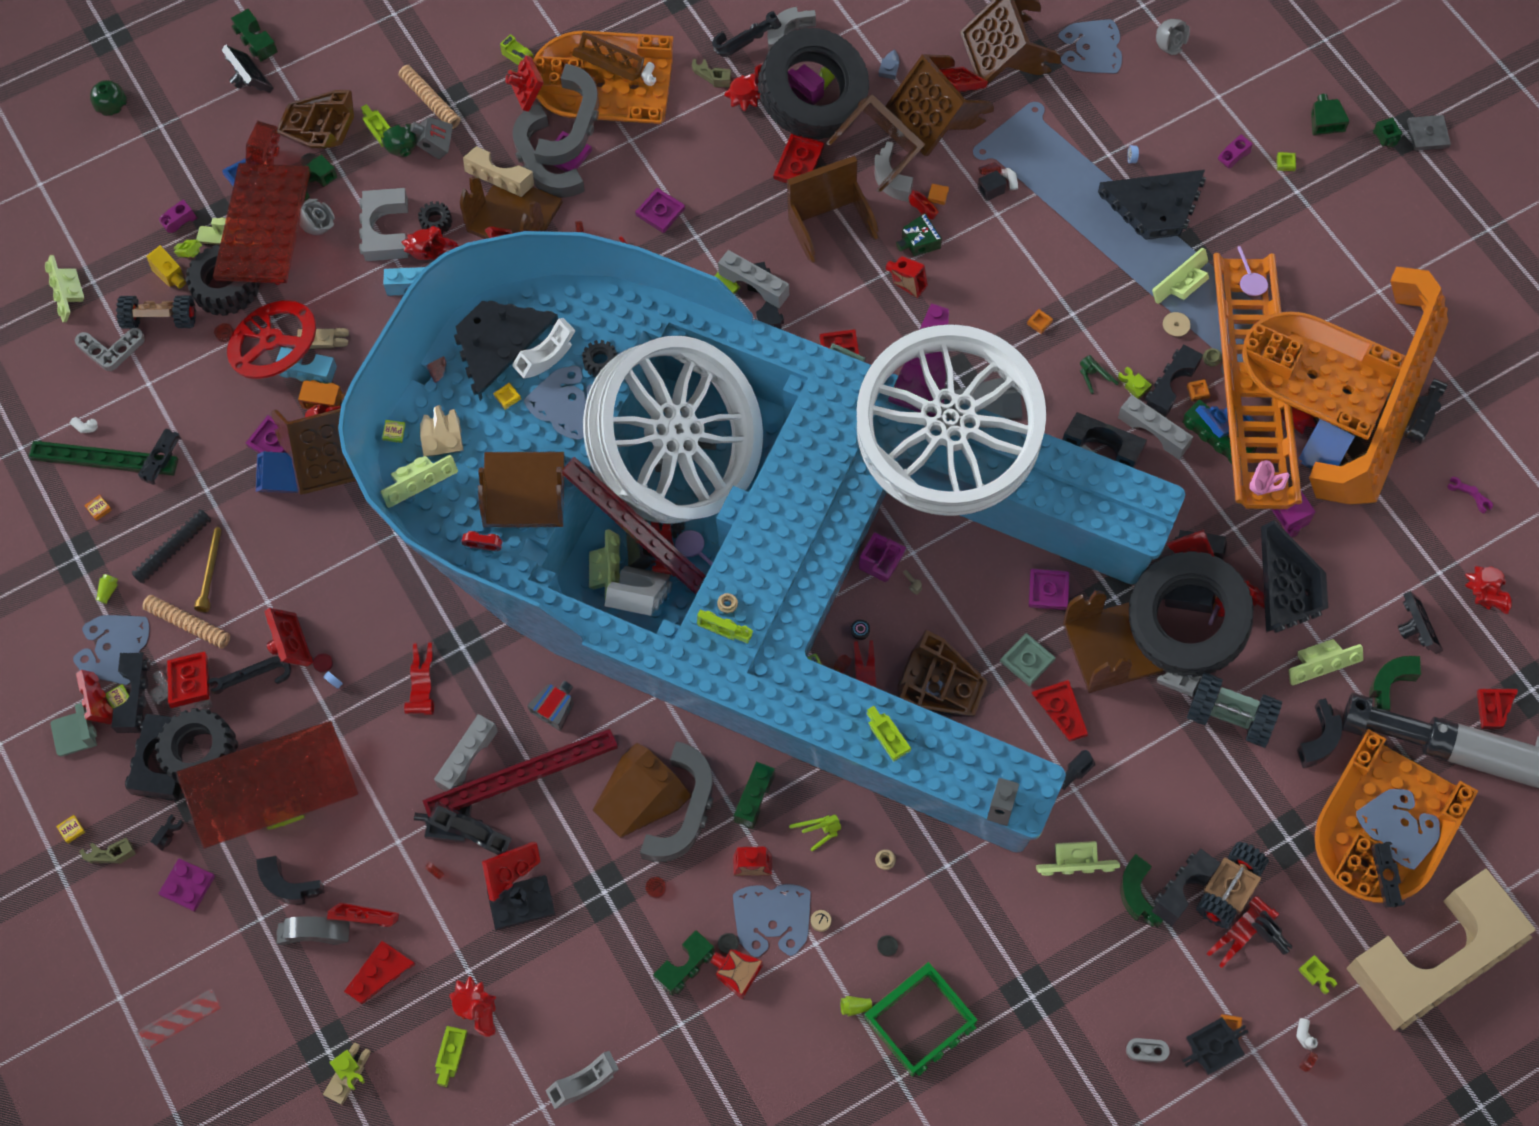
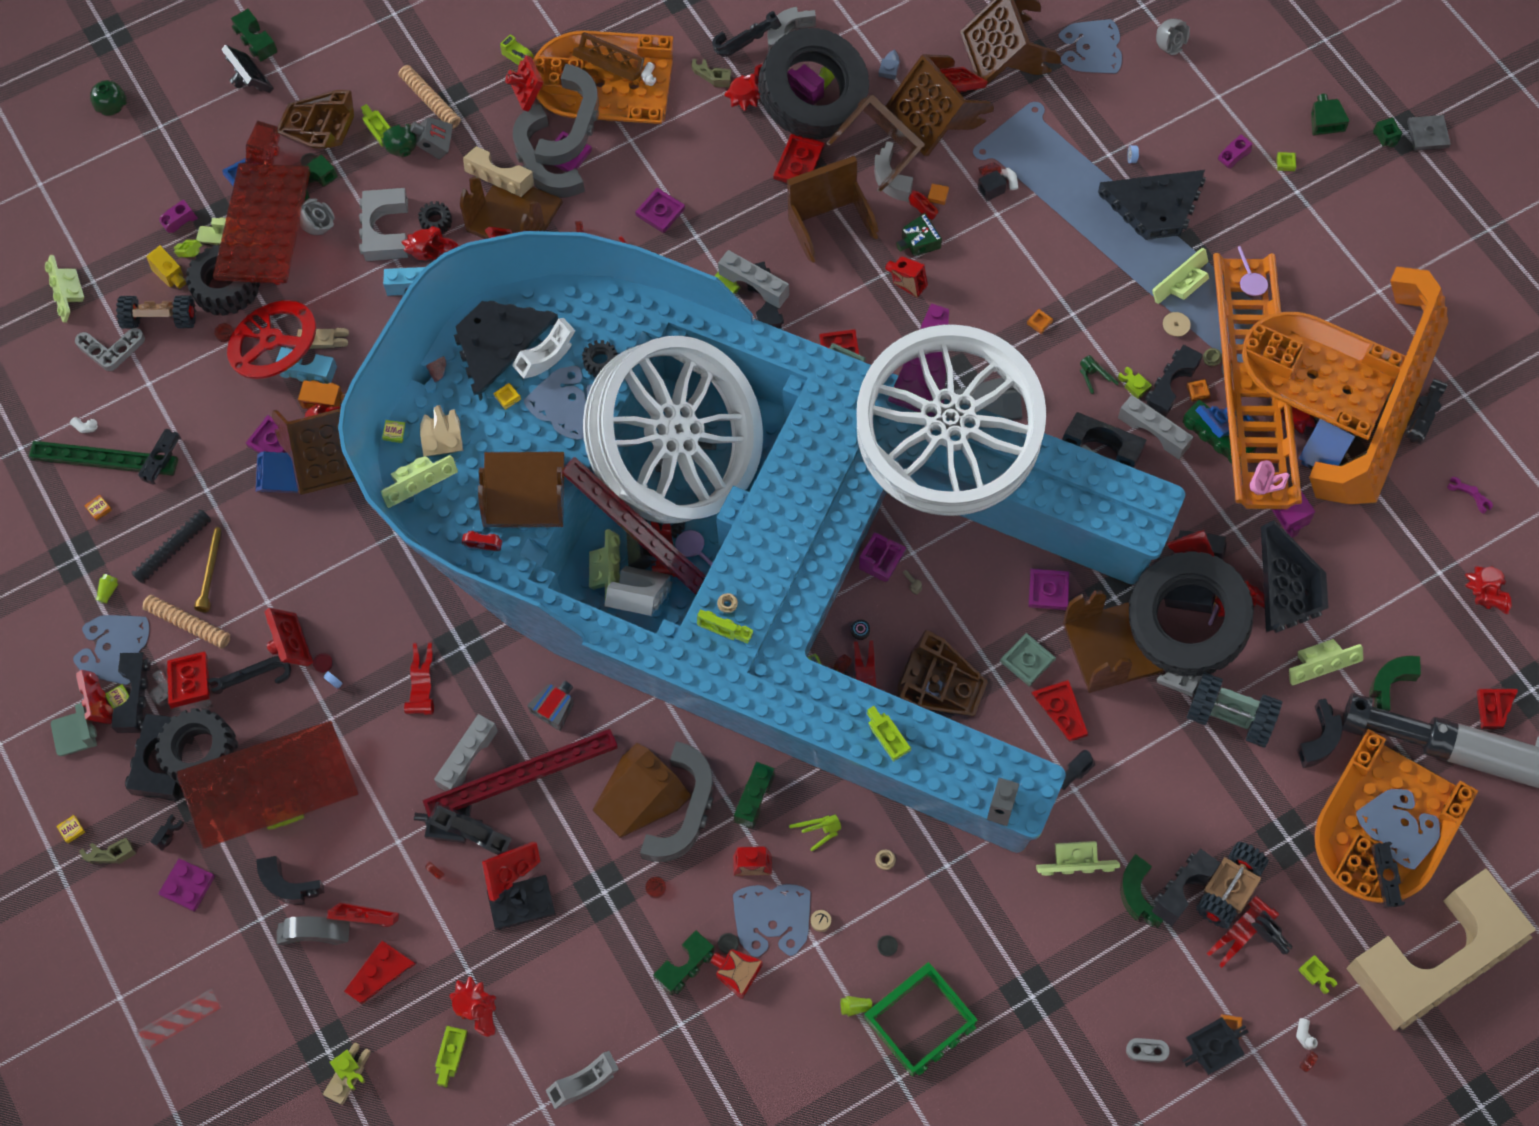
black plate [1398,591,1443,654] -> none

